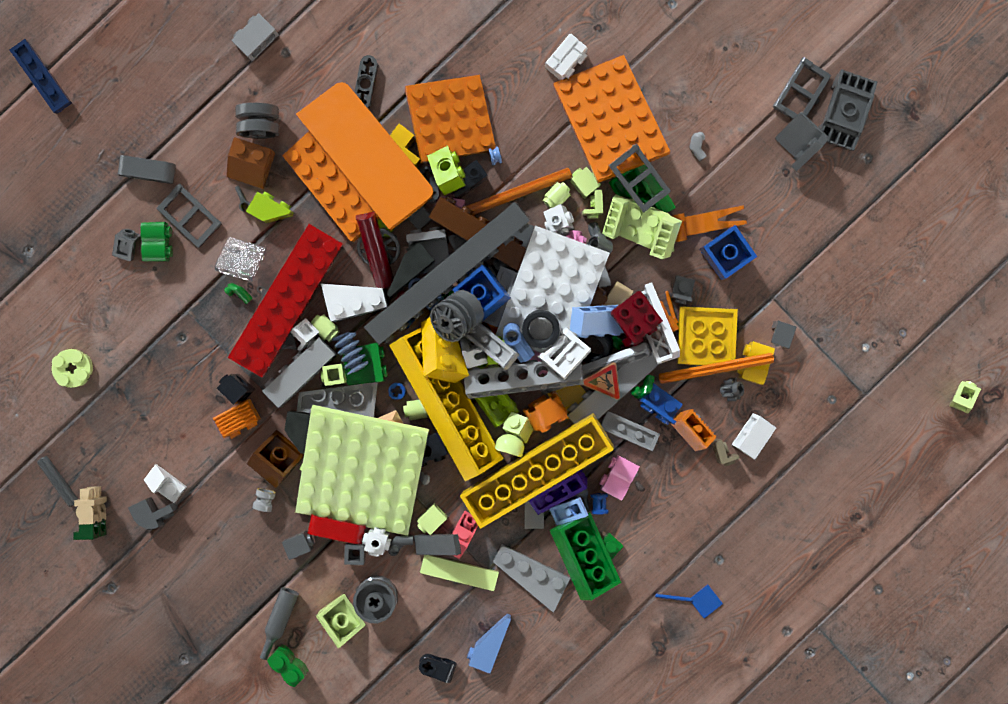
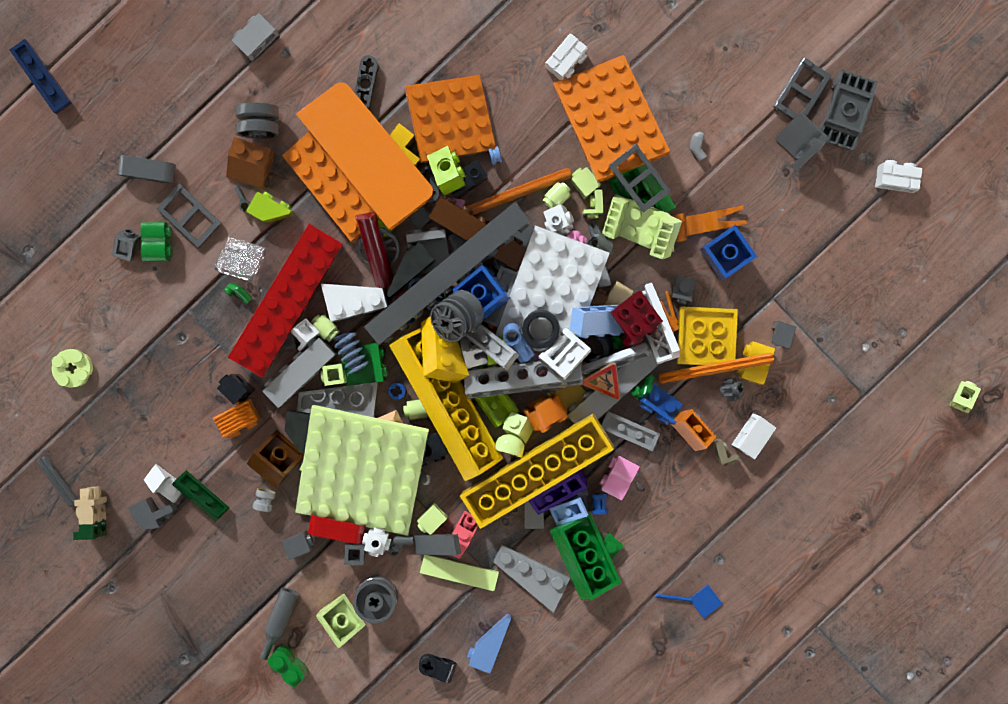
none -> dark green tile [172,470,230,523]
none -> white brick [875,160,922,193]

